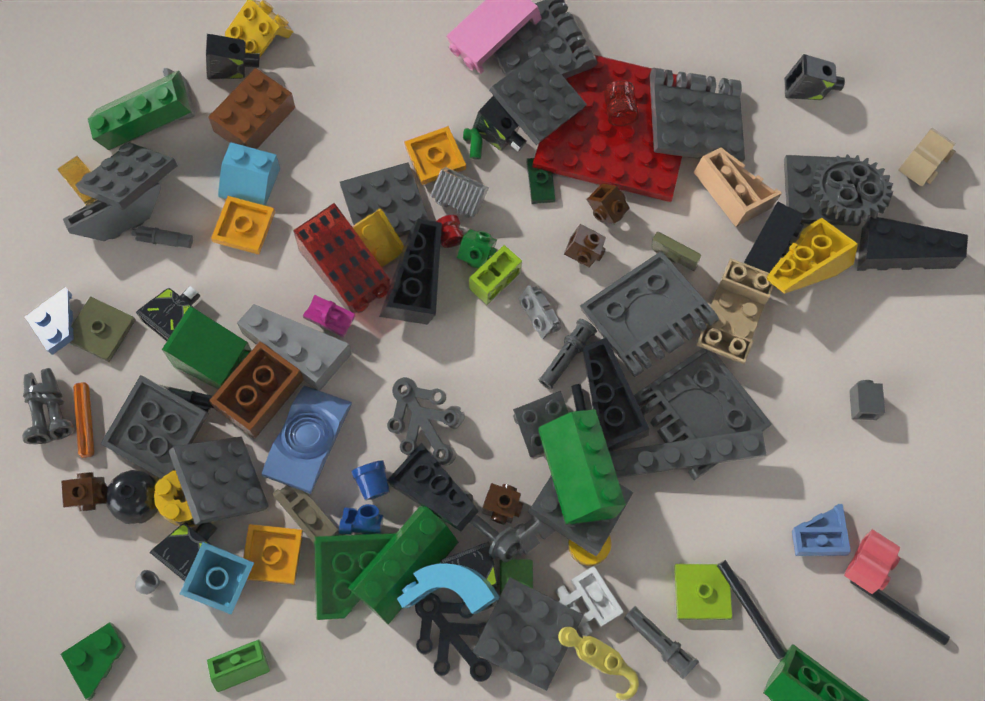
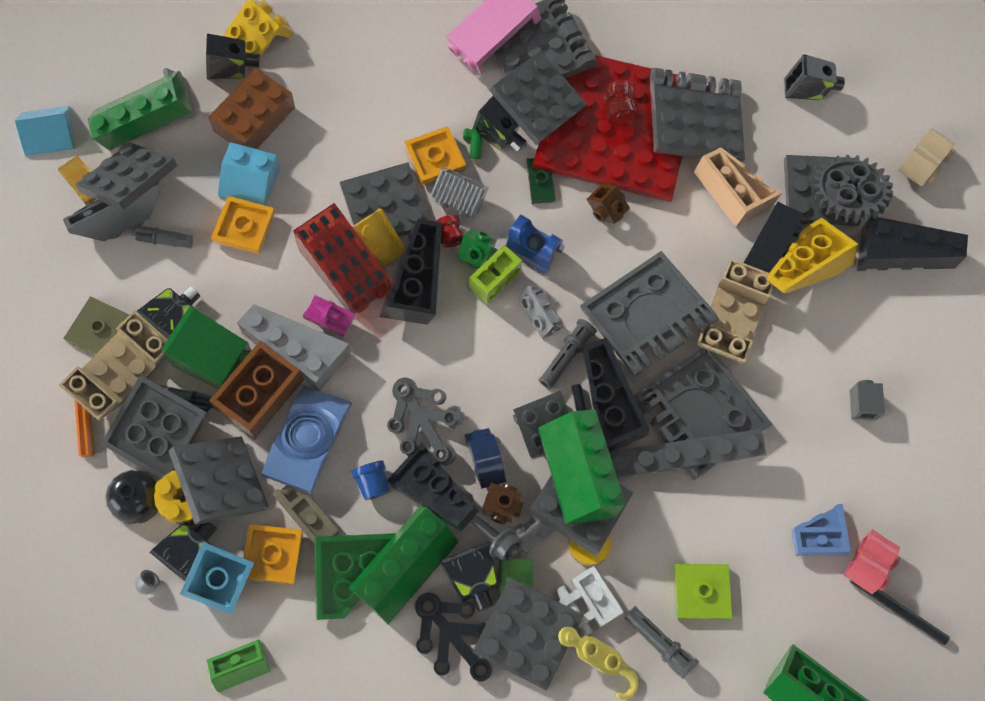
dark grey piece [22,368,74,445] -> none
wing [26,288,74,355] -> none
green wing [60,622,126,700] -> none
reddish brown brick [61,472,107,511] -> none
blue plate [339,504,383,535] -> none
medium azure arch [397,563,500,614] -> none
reddish brown brick [564,224,606,268] -> none
olive plate [652,231,701,271] -> none
black bar [717,560,787,659] -> none
none -> medium azure slope [15,106,74,156]
none -> tan slope [59,310,168,421]
none -> dark blue brick [464,428,507,489]
none -> blue piece [506,214,565,274]

